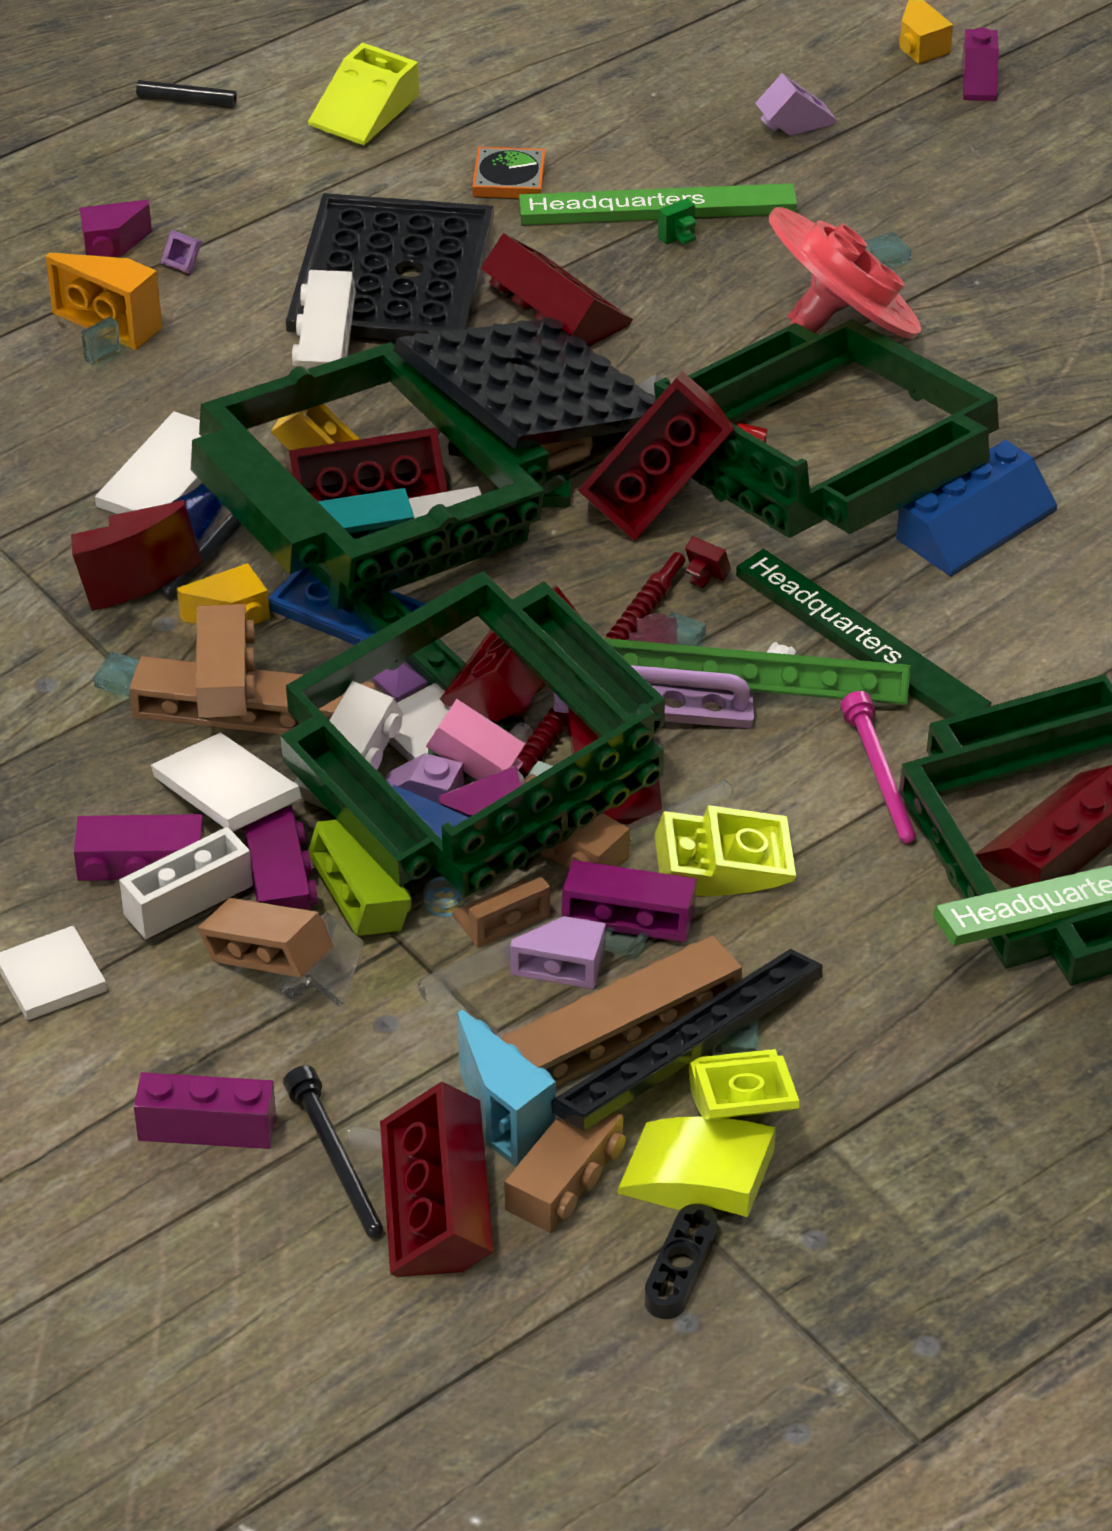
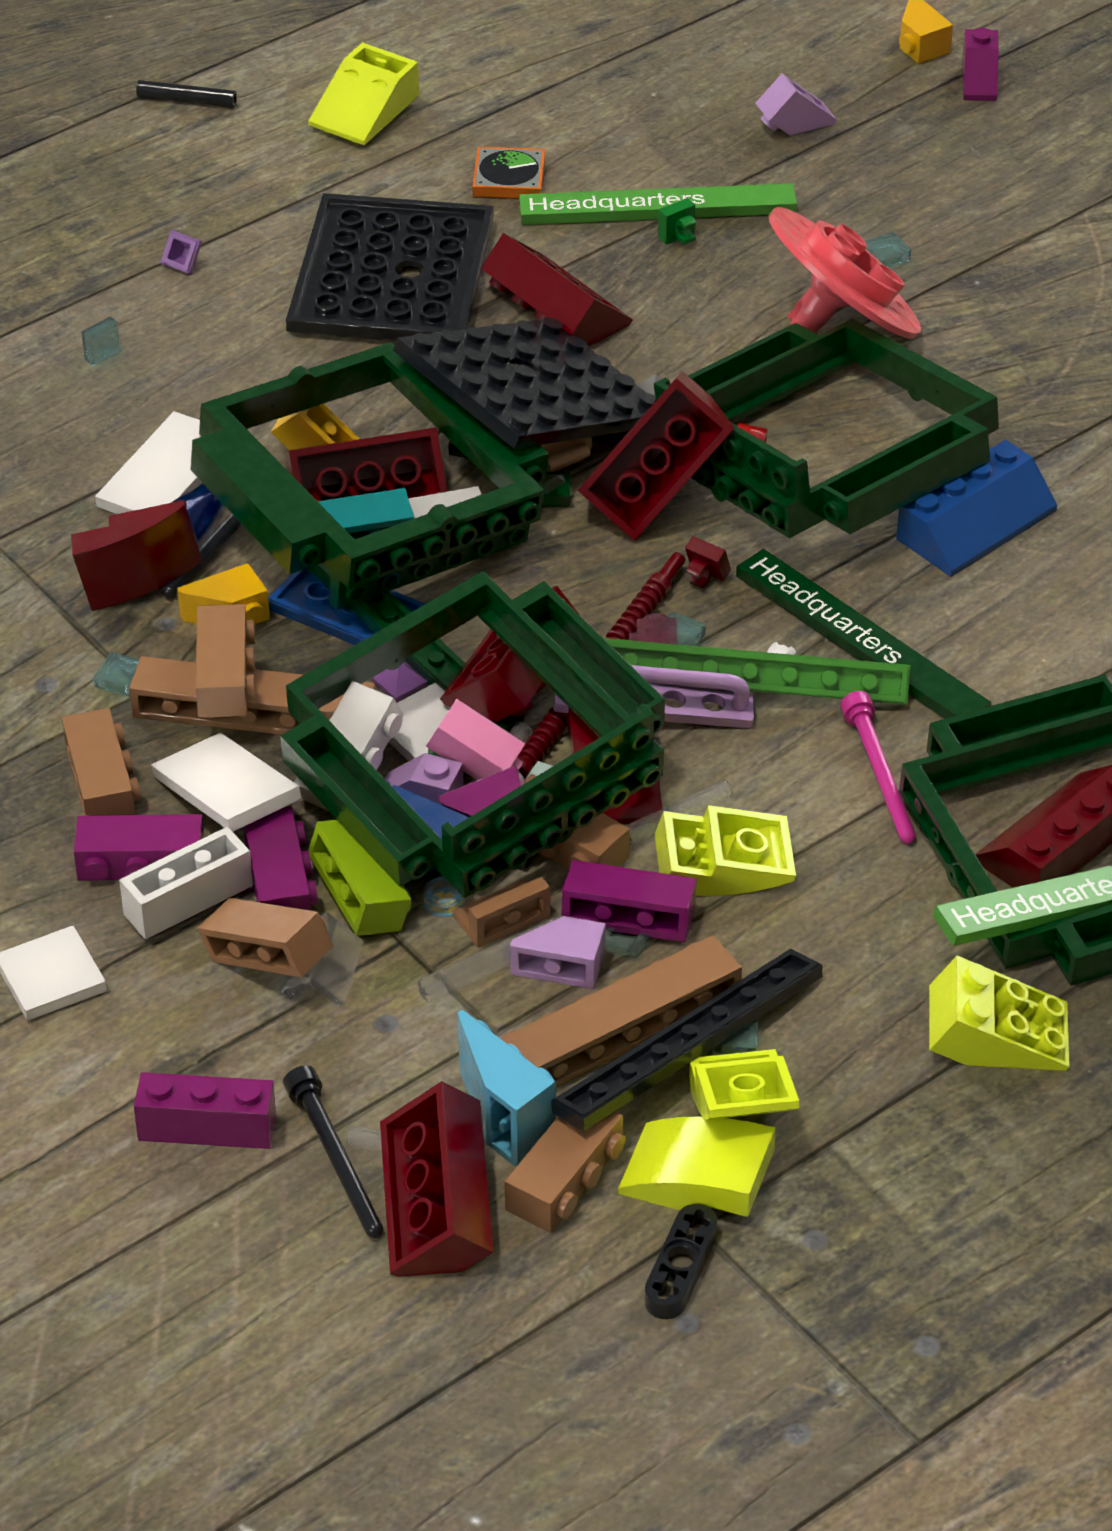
light orange slope [45,252,162,350] -> none
magenta slope [79,199,152,257] -> none
white brick [292,270,356,369] -> none
none -> medium nougat brick [62,708,141,816]
none -> neon yellow slope [929,956,1070,1071]

